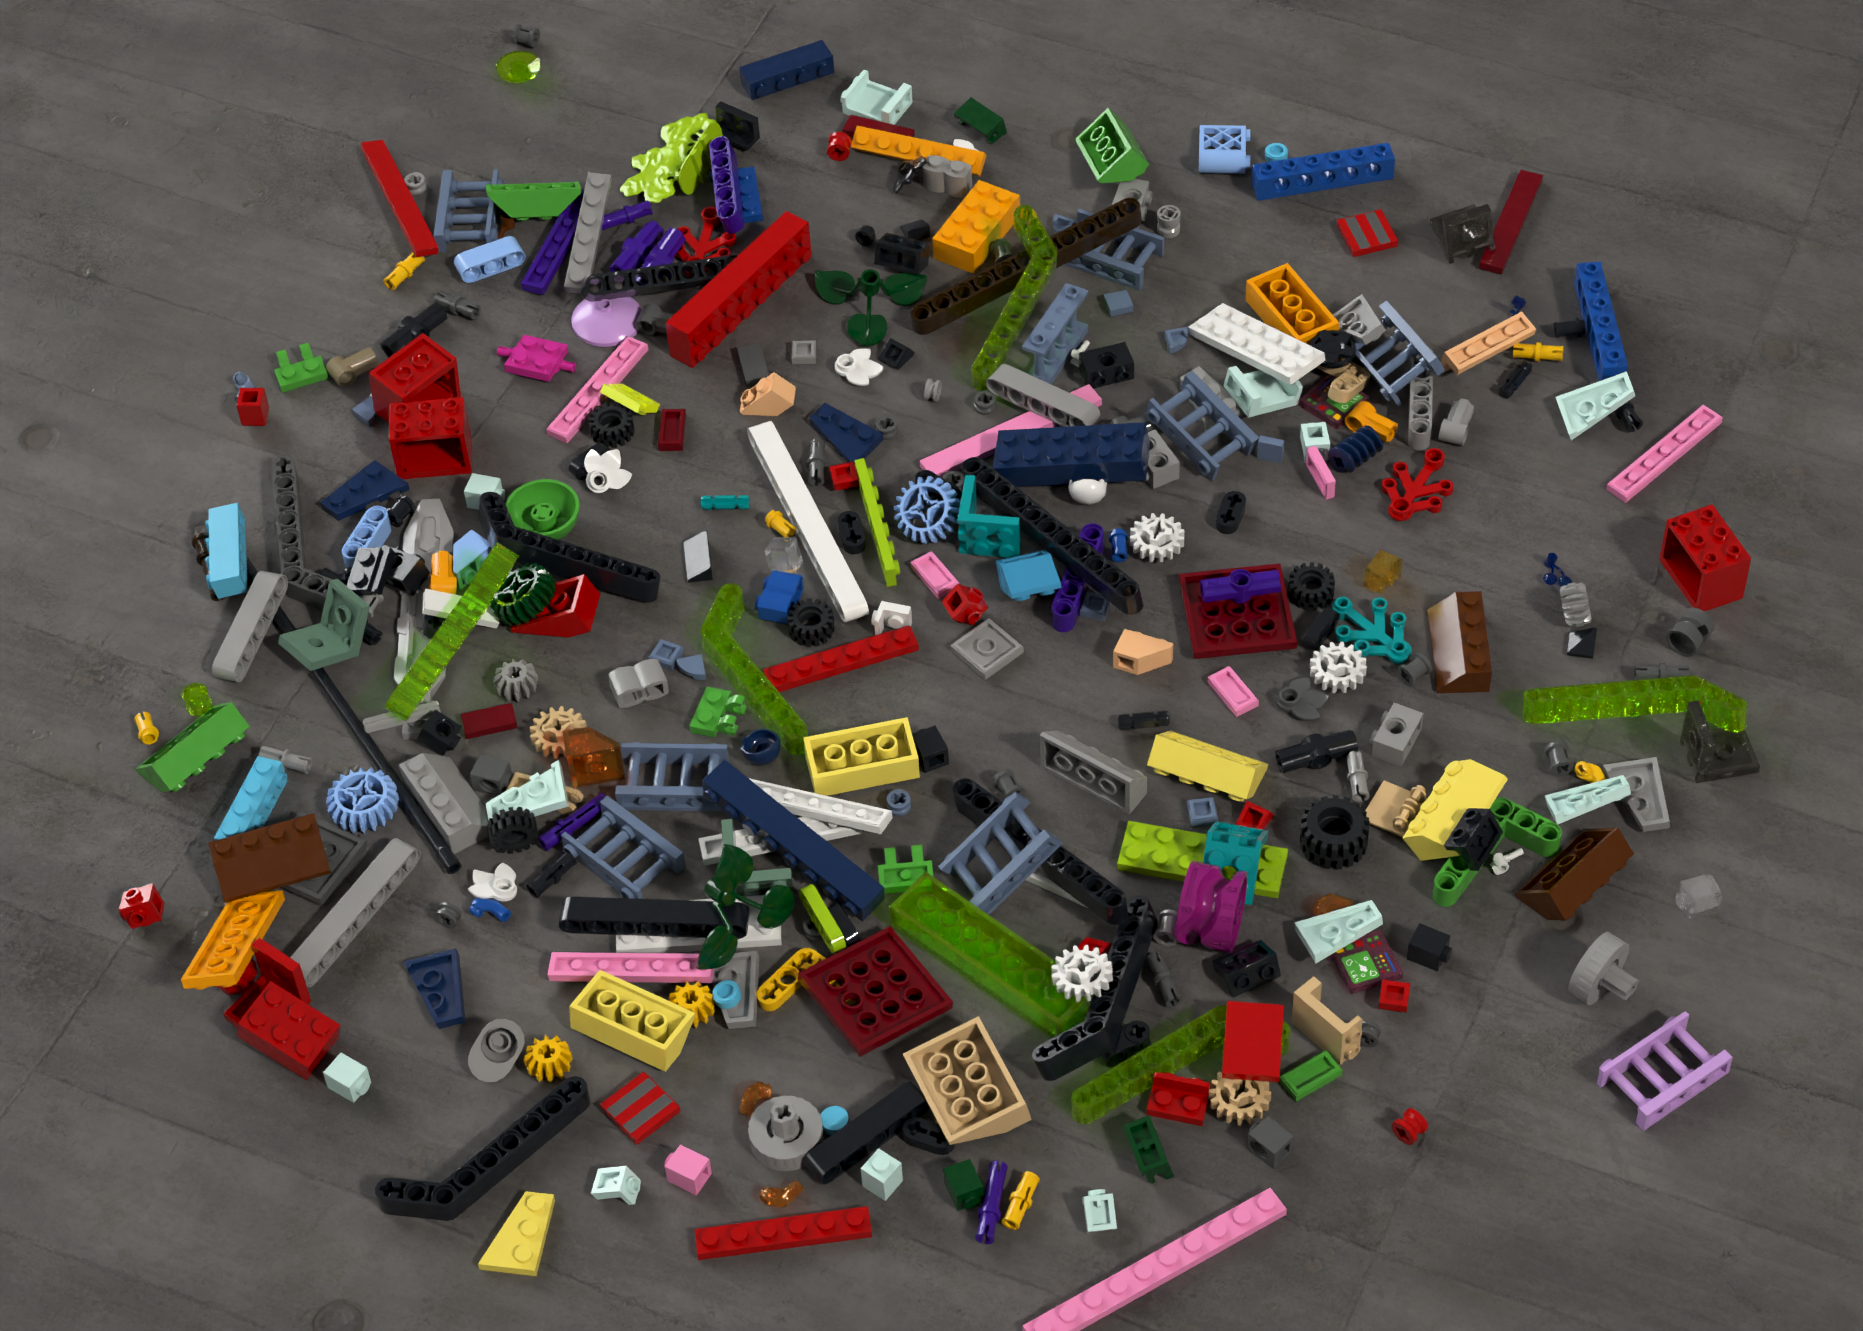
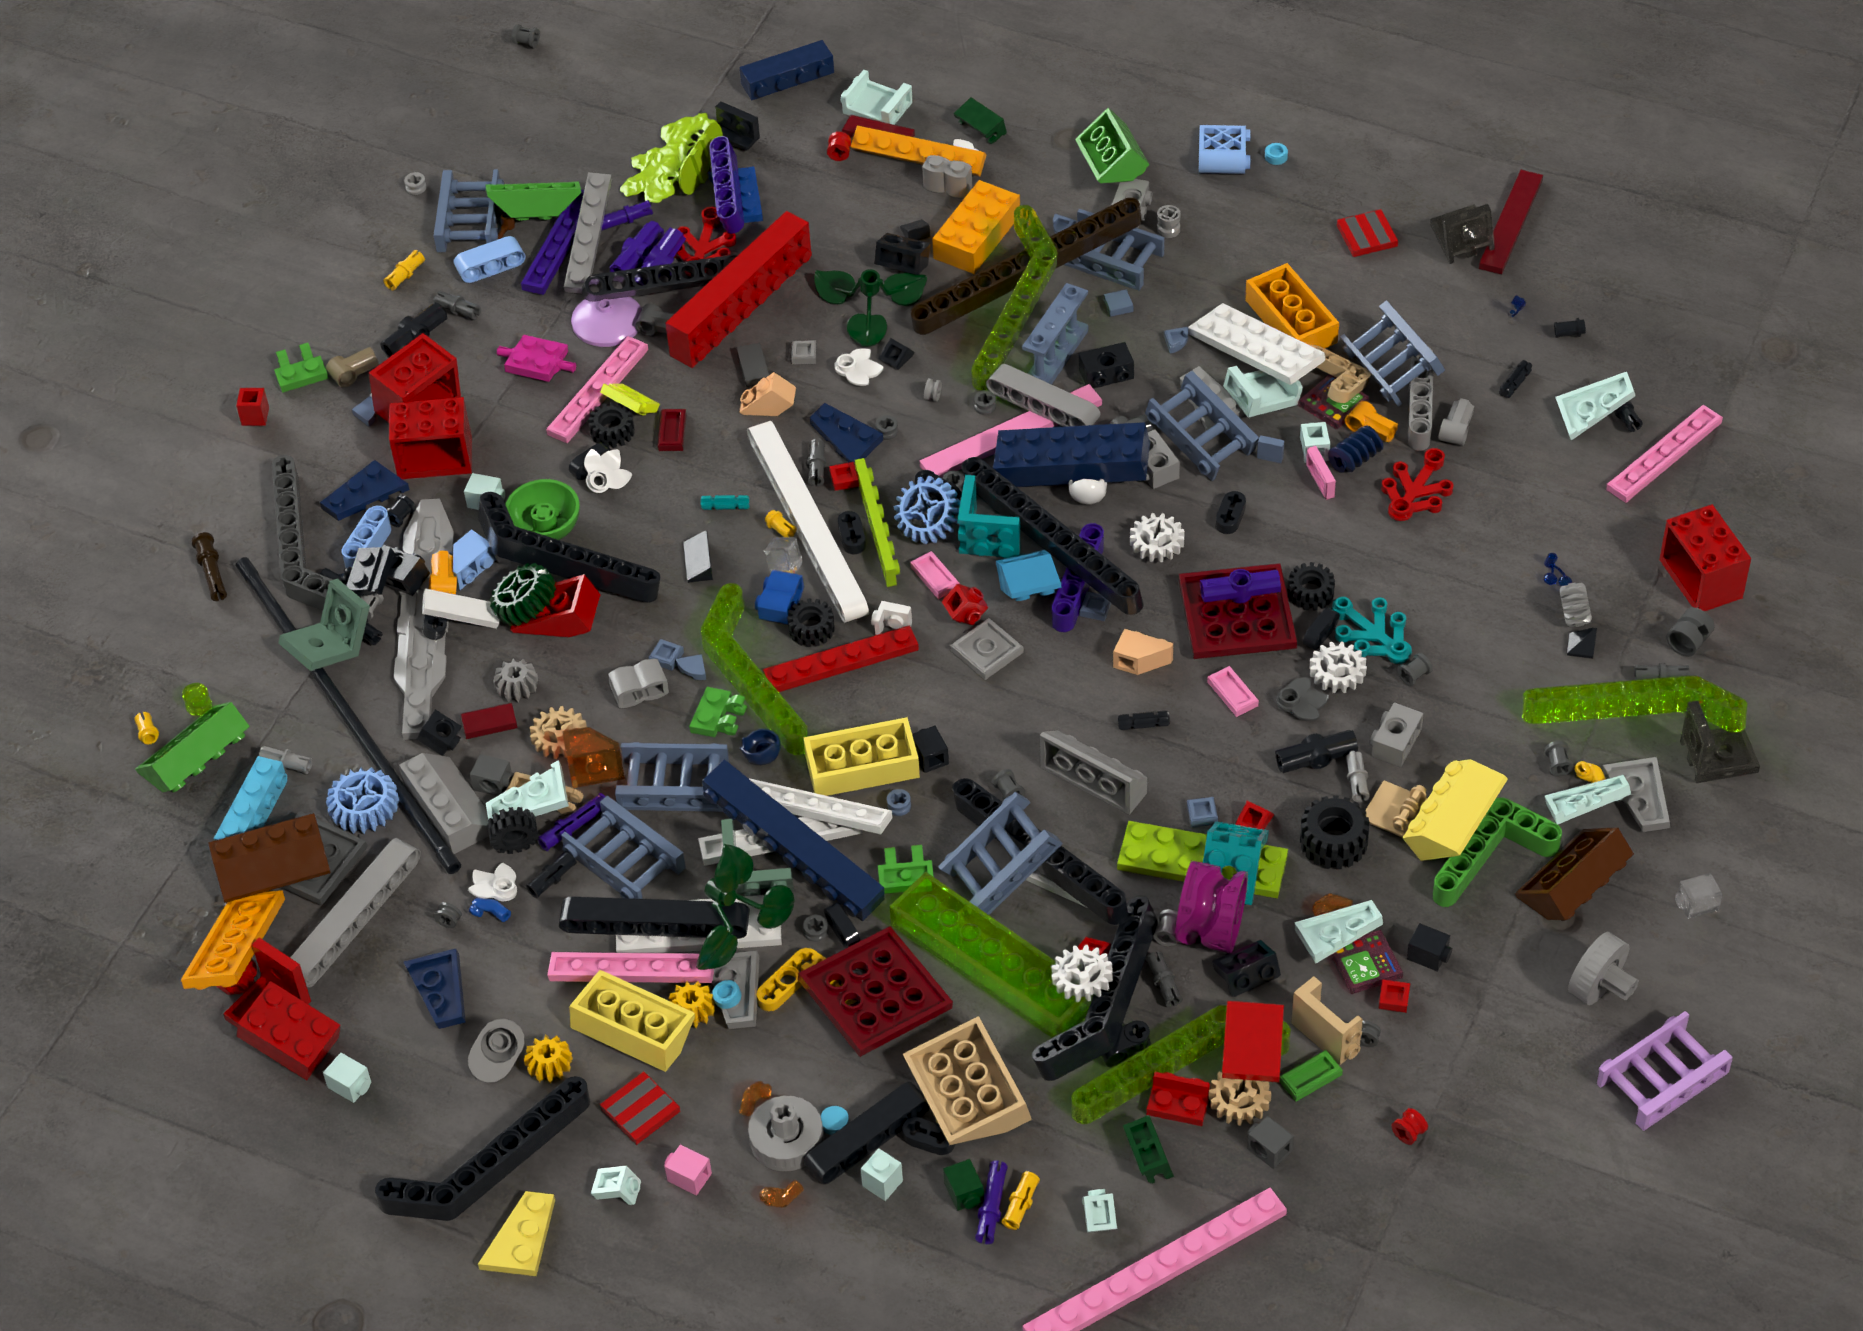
red brick [119,884,165,929] -> none
medium azure brick [205,502,247,599] -> none
light grey beam [212,571,288,682] -> none
sand blue arm [233,372,254,402] -> none
red tile [361,140,439,257] -> none
light grey axle [363,701,441,733] -> none
clear neon green beam [384,542,519,722] -> none
clear neon green dish [496,51,541,83] -> none
red plate [695,1206,872,1260] -> none
lime beam [799,884,846,953] -> none
black hinge [855,225,876,246] -> none
black plate [893,156,927,194] -> none
dark grey bush [989,238,1014,264] -> none
white hand [1070,340,1090,367] -> none
blue pin [1108,528,1129,562] -> none
light yellow slope [1147,731,1269,802] -> none
blue brick [1252,143,1395,201] -> none
black wheel [1310,330,1356,369] -> none
light grey wing [1333,294,1386,345] -> none
clear yellow brick [1364,550,1403,594] -> none
reddish brown slope [1427,591,1492,693] -> none
light nougat fence [1441,312,1536,375] -> none
black bracket [1444,808,1503,871] -> none
white hand [1490,848,1524,875] -> none
yellow pin [1513,342,1564,362] -> none
blue brick [1574,261,1628,381] -> none

